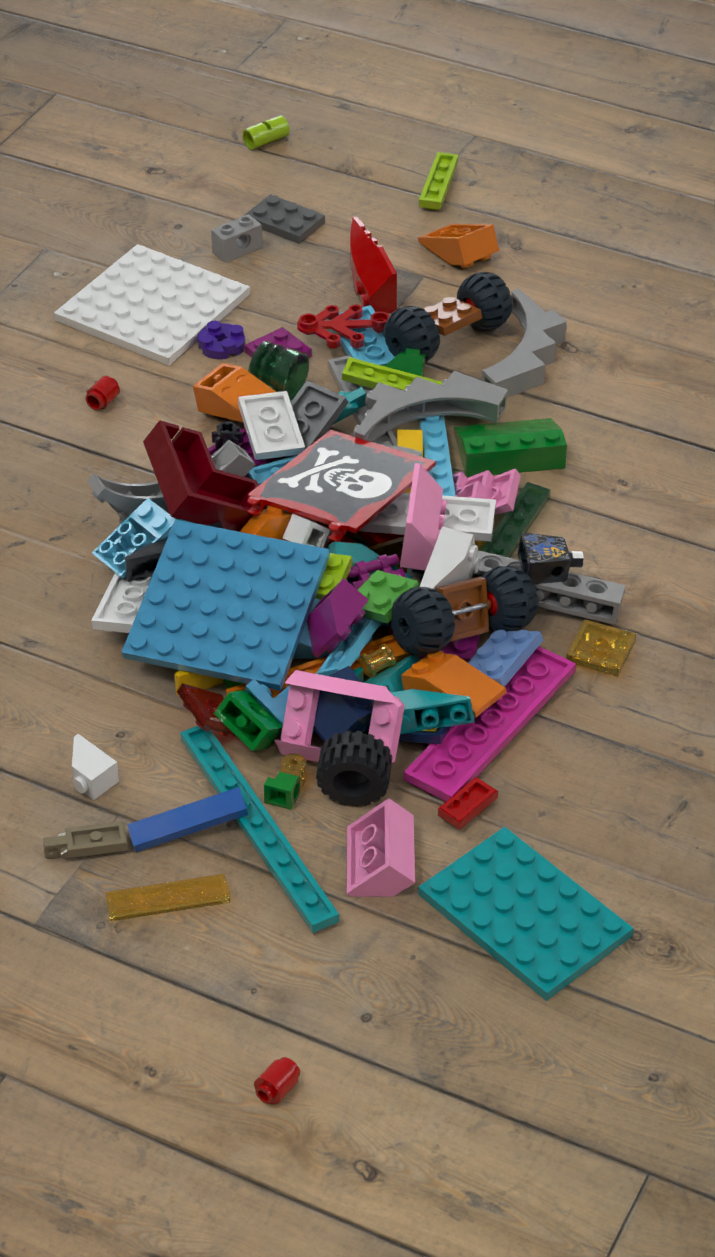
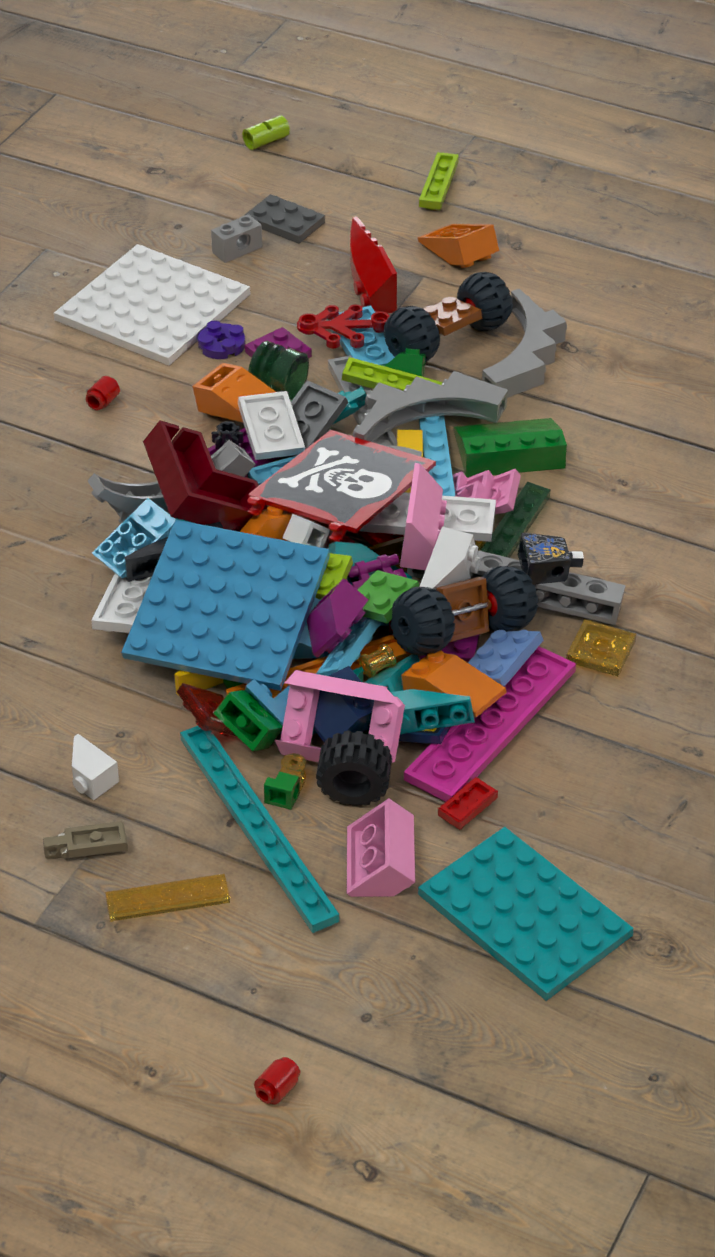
blue tile [127,787,248,852] -> none

